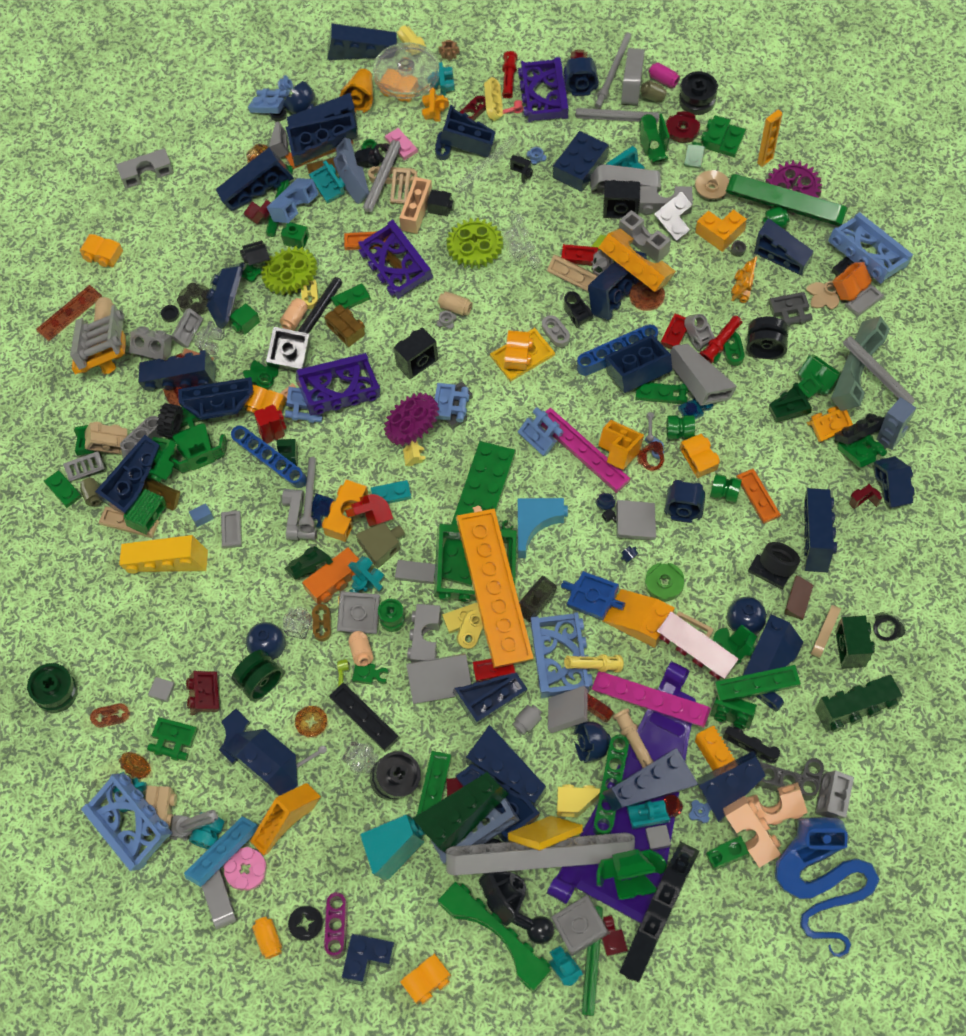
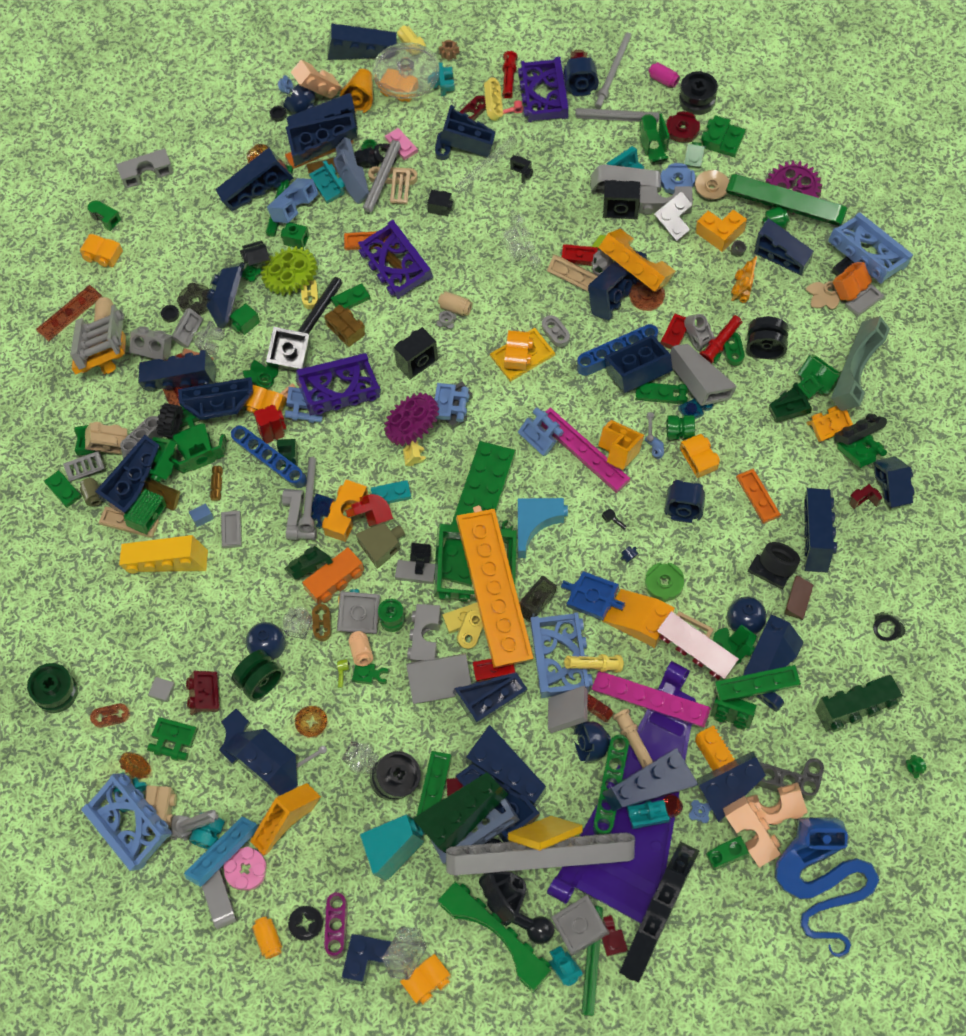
dark red bracket [243,199,271,224] -> none
medium blue plate [248,88,289,114] -> none
light grey slope [269,121,288,158] -> none
light nougat head [280,298,307,330] -> none
black plate [329,682,400,752] -> none
teal hips [348,556,384,591] -> none
light nougat brick [399,177,432,234] -> none
light orange hips [422,88,449,122] -> none
lime gear [446,217,503,269] -> none
light grey brick [512,705,542,735] -> none
medium blue plate [527,147,546,165] -> none
dark blue brick [553,131,609,192] -> none
light yellow slope [557,784,600,817] -> none
black piece [564,291,593,327] -> none
dark blue plate [596,493,615,510] -> none
green piece [597,849,667,900] -> none
light grey tile [616,500,656,540] -> none
light grey arch [619,210,671,263] -> none
light grey beam [621,48,645,105] -> none
clear red piece [637,441,664,471] -> none
olive brick [640,80,666,102] -> none
light grey tile [645,825,671,851] -> none
green wheel [710,473,742,503] -> none
black plate [723,726,780,764] -> none
light orange tile [757,109,783,167] -> none
dark grey plate [769,292,813,327] -> none
tan beam [811,605,841,658] -> none
light grey brick [815,770,854,819] -> none
dark green brick [835,615,875,669] -> none
light grey axle [843,336,915,404] -> none
sand blue arch [876,397,916,450] -> none
none -> green leg [87,200,121,231]
none -> pearl gold axle [210,466,223,501]
none -> light nougat arch [291,60,342,99]
none -> clear brick [382,927,427,980]
none -> black plate [410,543,431,574]
none -> medium blue plate [661,163,695,194]
none -> green plate [906,755,926,778]

